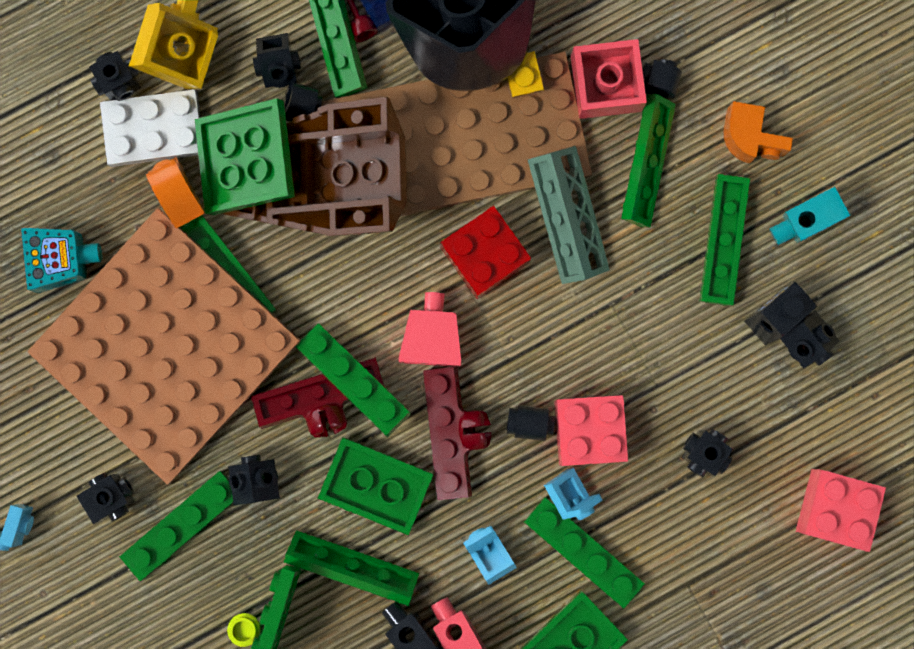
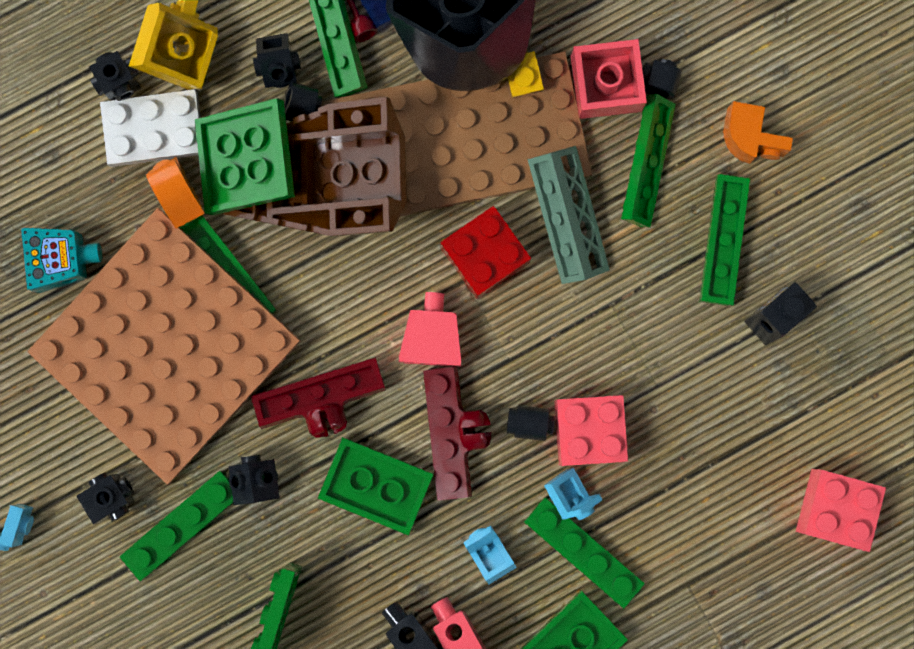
neon yellow plate [227,613,261,647] -> none
green plate [284,530,420,606] -> none
green plate [296,323,411,438] -> none
black brick [681,429,733,478] -> none
teal torso [769,186,850,246] -> none
black brick [780,310,840,369] -> none

